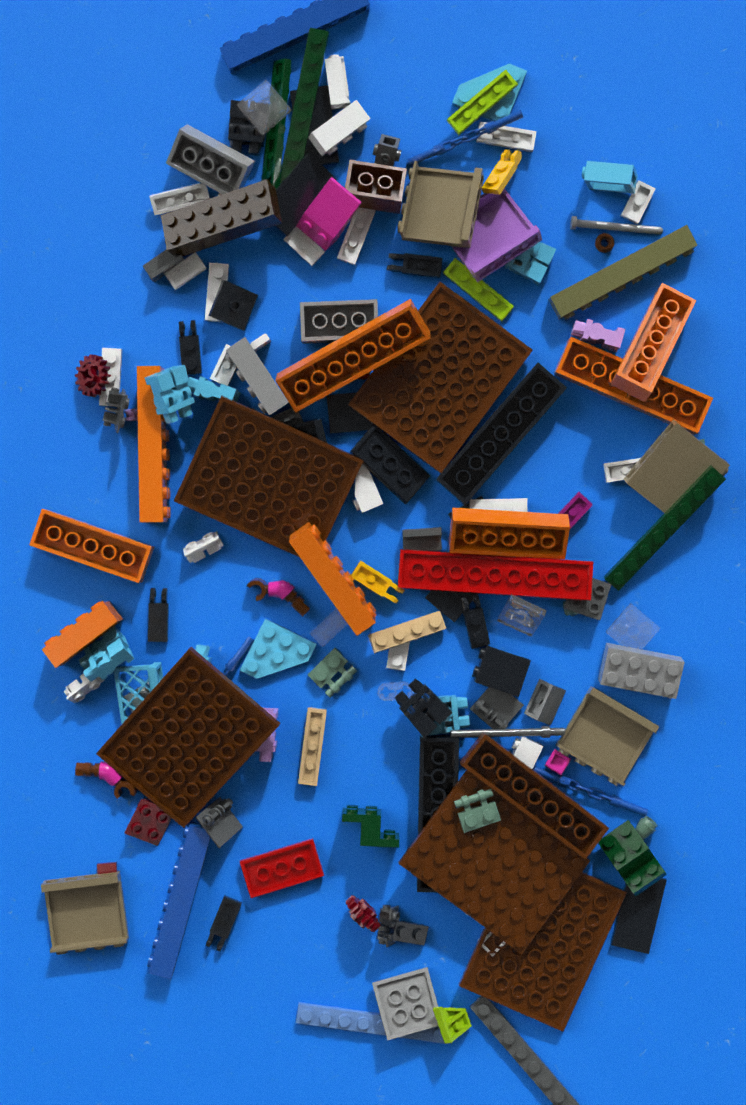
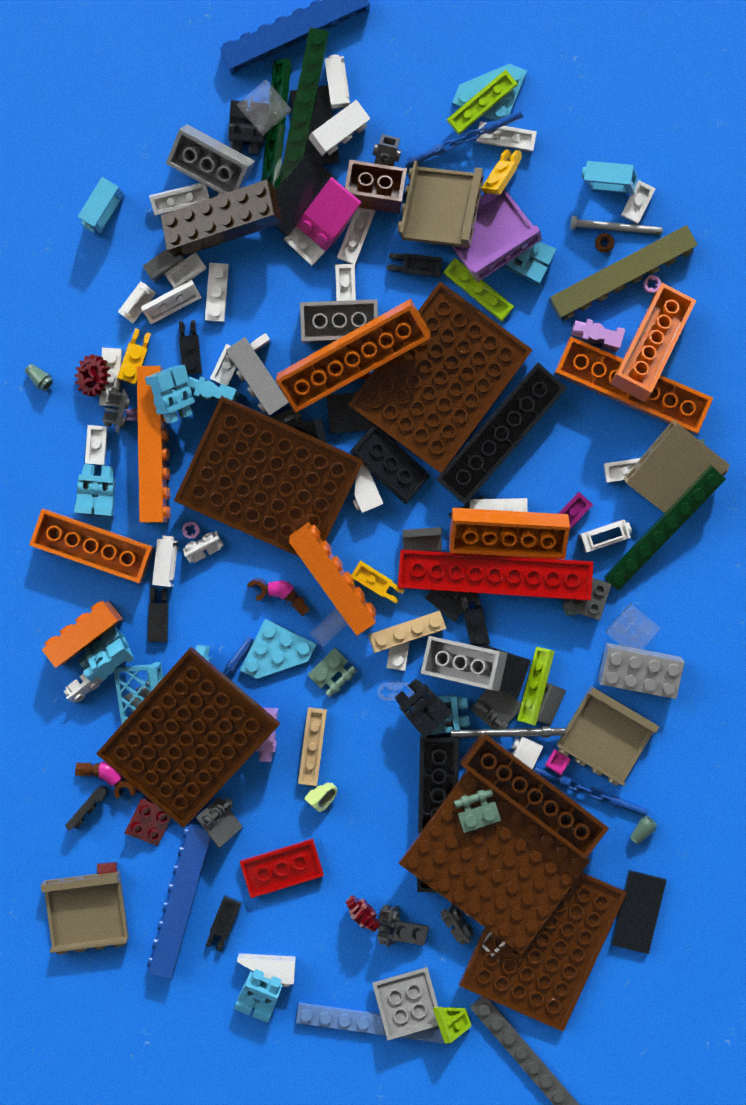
black plate [208,280,258,331] -> none
dark green bracket [342,805,399,848] -> none
clear plate [497,594,547,637] -> none
dark green bracket [598,820,667,897] -> none
none -> sand green cone [25,364,53,391]
none -> black hinge [65,785,108,831]
none -> medium azure hips [74,464,116,516]
none -> medium azure window [78,177,124,234]
none -> white plate [85,425,108,465]
none -> yellow hinge [117,328,151,385]
none -> white hinge [118,281,156,323]
none -> white plate [141,280,201,324]
none -> white window [152,536,178,587]
none -> lavender bush [182,522,200,539]
none -> medium azure hips [234,969,283,1023]
none -> white slope [237,953,296,987]
none -> yellowish green rock [304,782,337,812]
none -> white plate [335,264,356,301]
none -> light grey brick [421,636,508,691]
none -> dark grey hinge [440,903,474,945]
none -> lime tile [517,647,555,726]
none -> white window [578,520,632,553]
none -> lavender bush [642,275,661,294]

